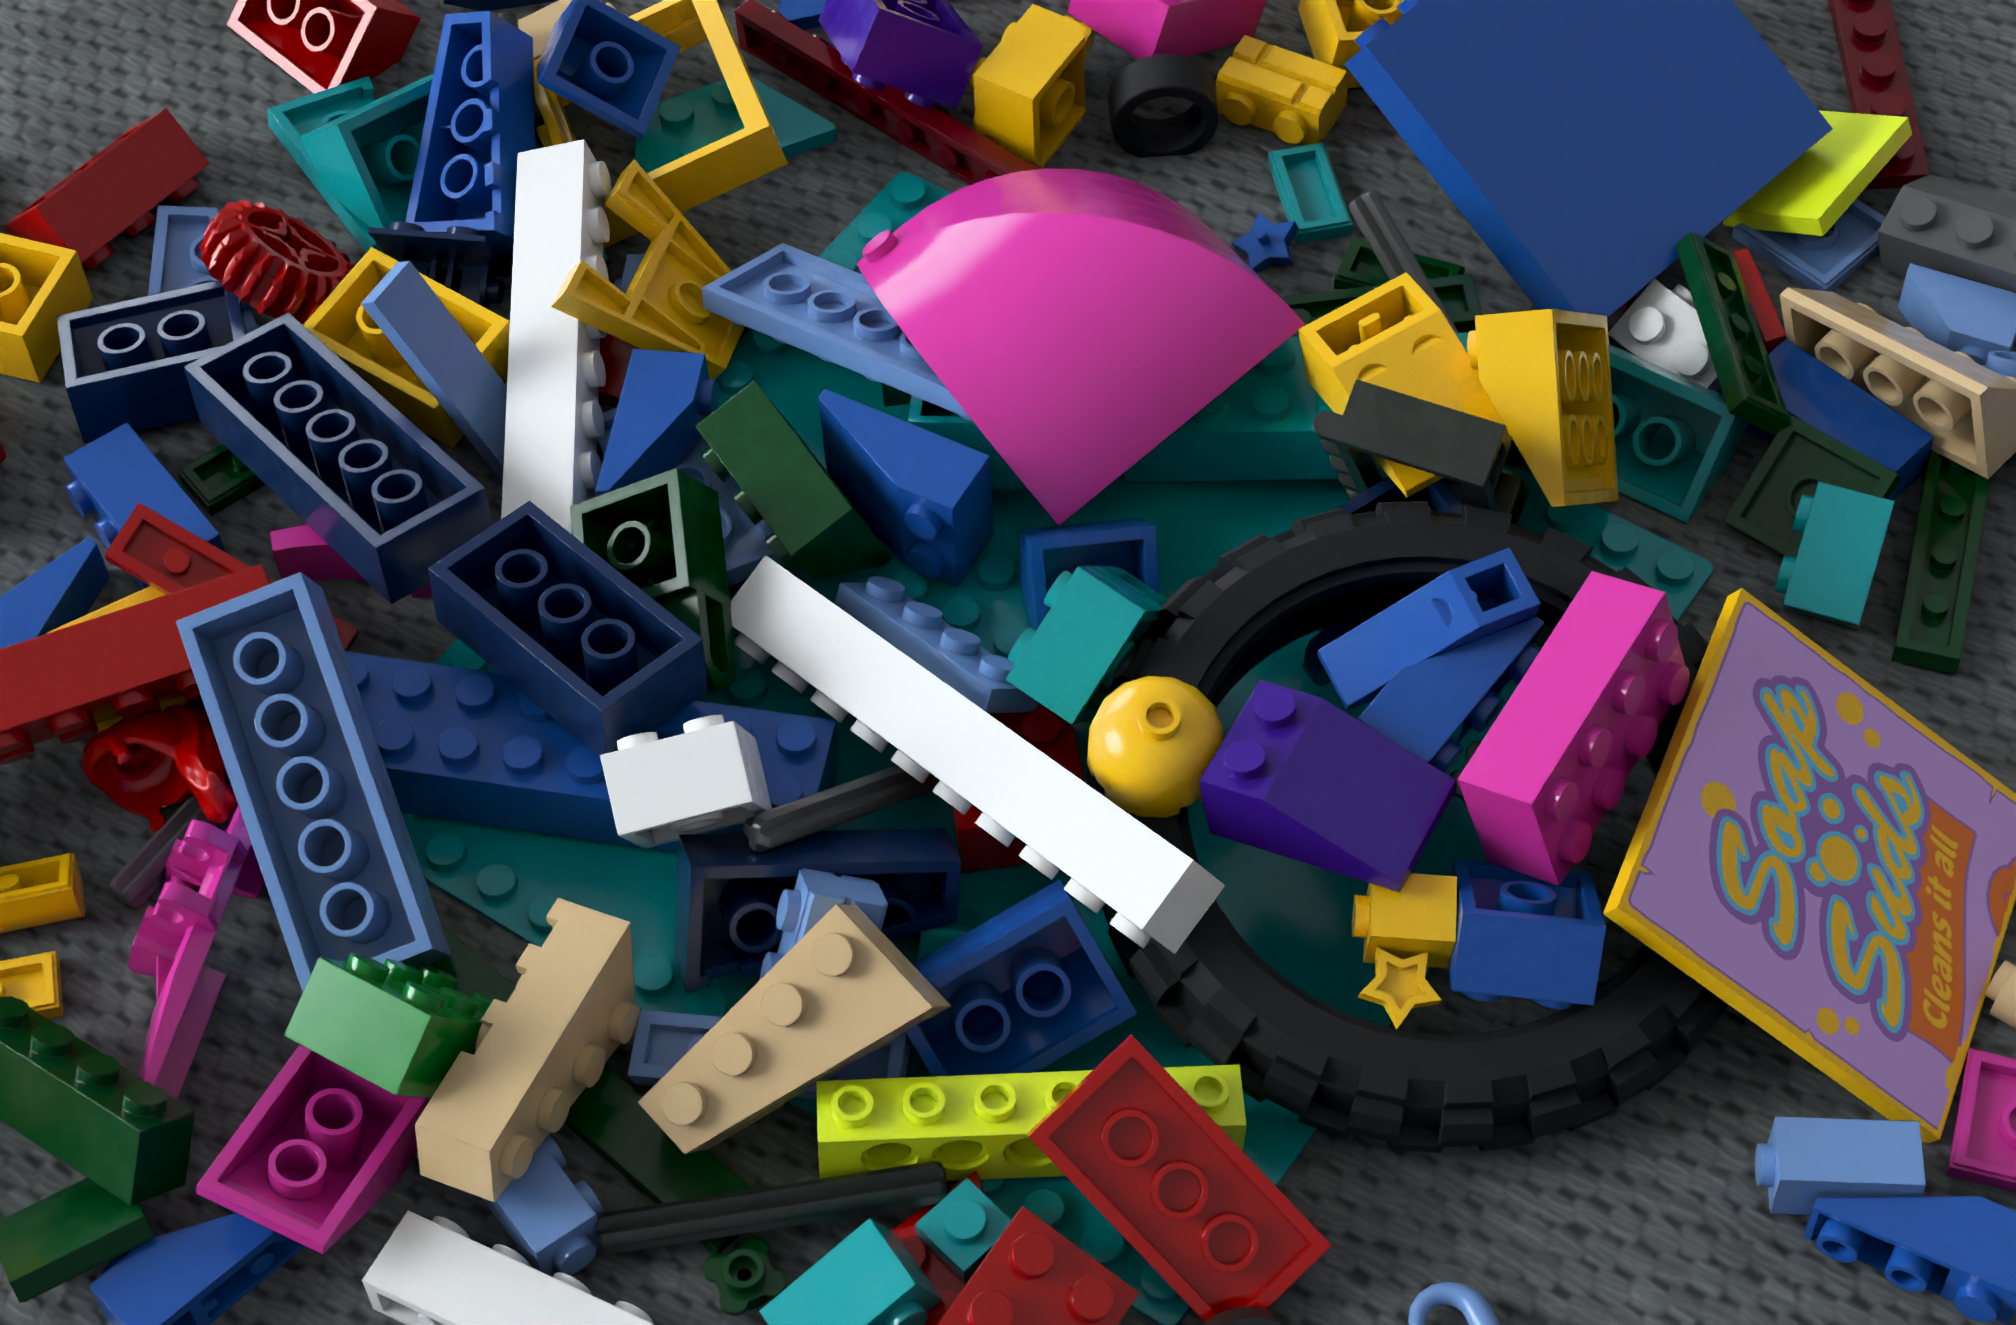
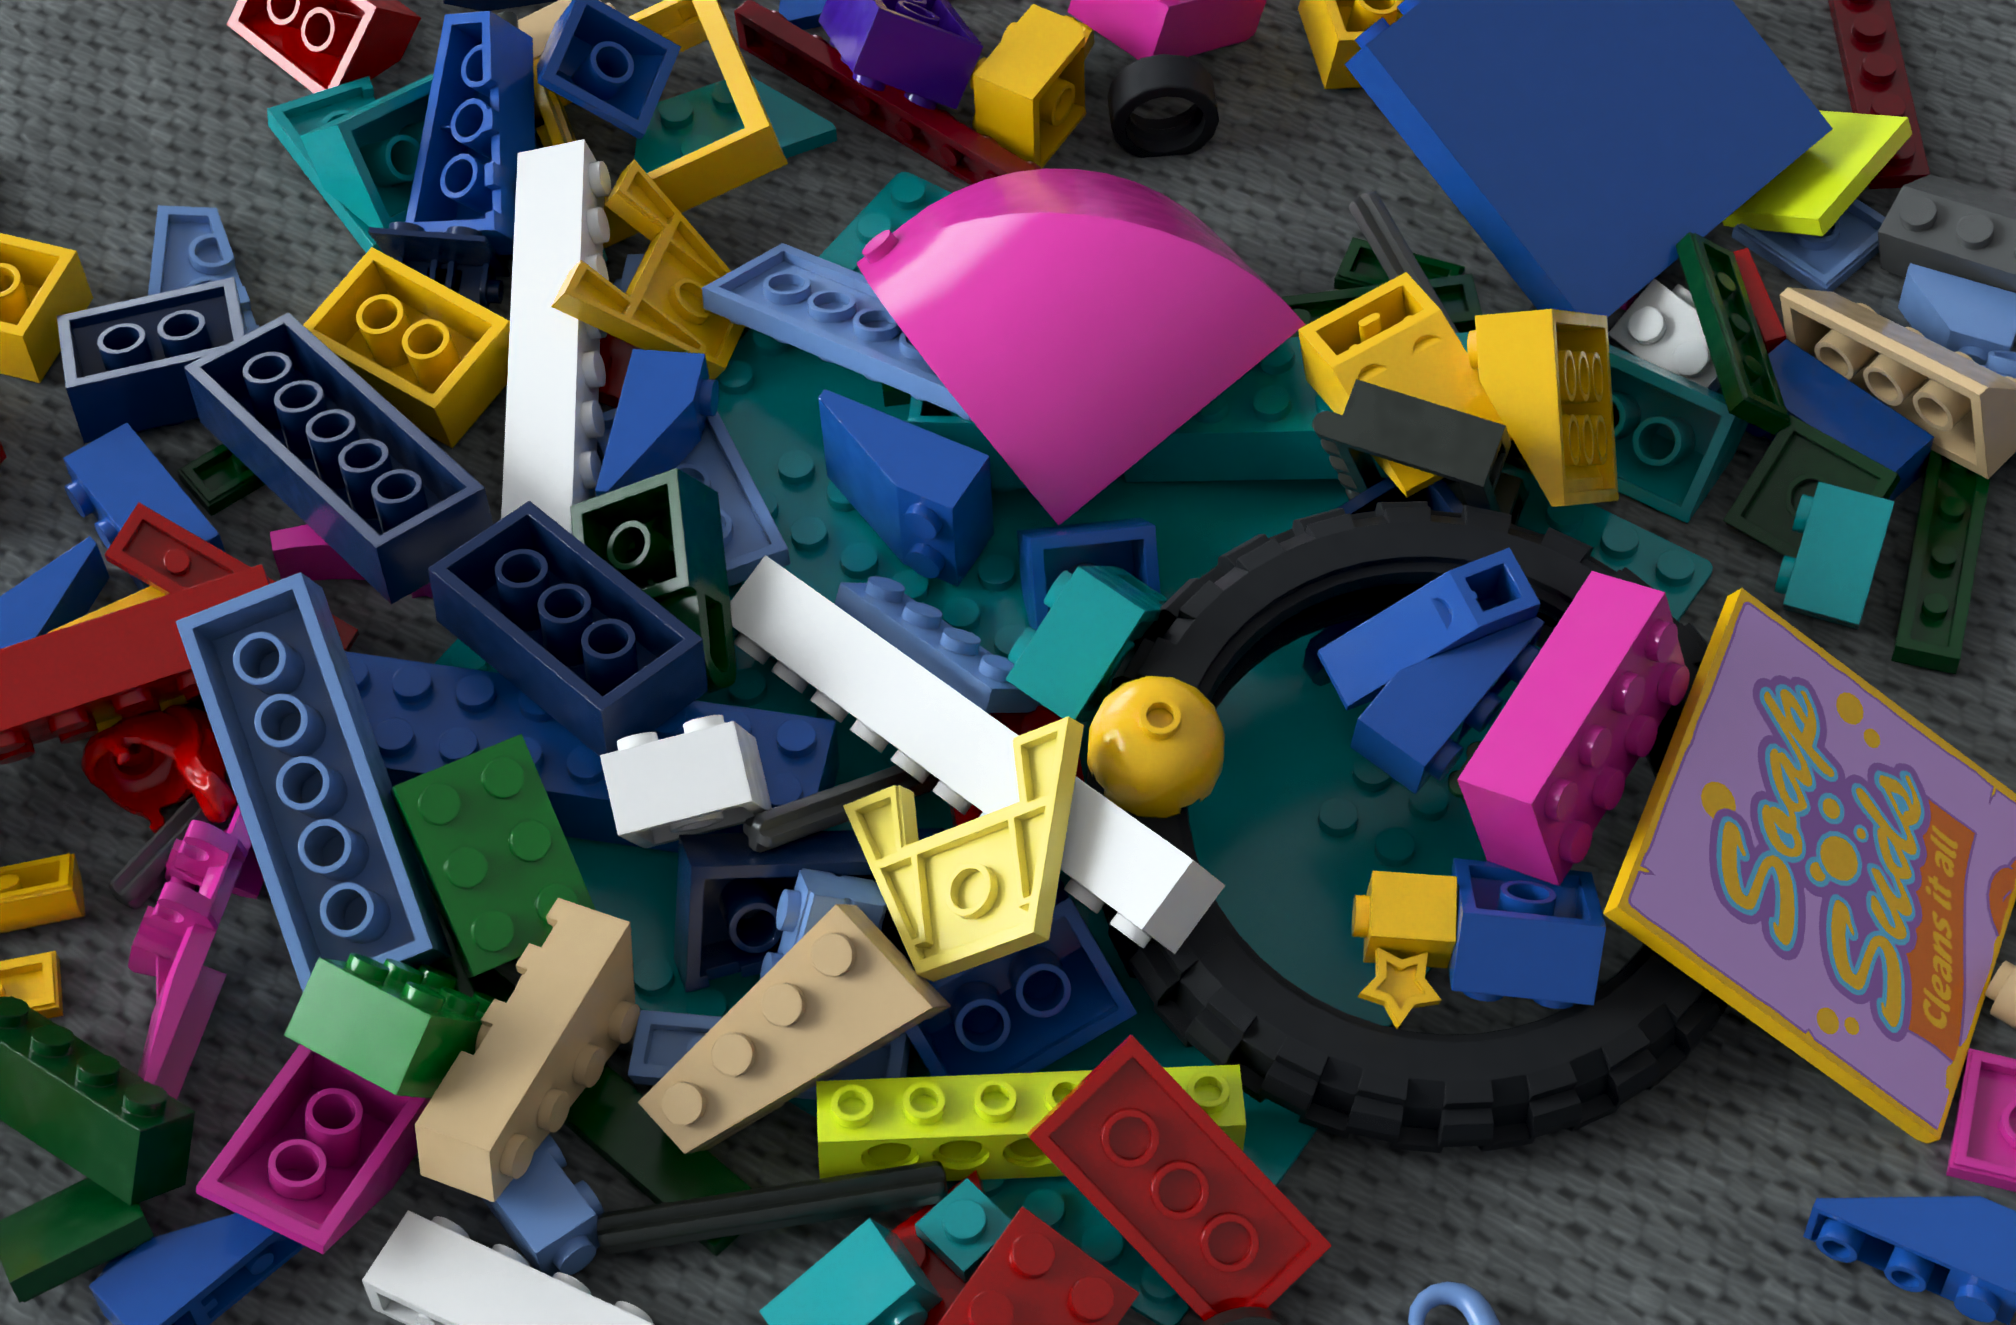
red slope [3,108,209,271] -> none
red gear [199,200,354,325] -> none
medium blue tile [361,261,507,482] -> none
dark green slope [695,380,893,580] -> none
dark green plate [703,1237,786,1316] -> none
dark purple slope [1199,680,1457,892] -> none
yellow brick [1216,35,1349,145] -> none
blue piece [1231,213,1299,273] -> none
teal tile [1268,142,1353,244] -> none
medium blue brick [1755,1116,1926,1215] -> none
none -> green brick [390,734,596,978]
none -> light yellow wing [843,716,1084,982]

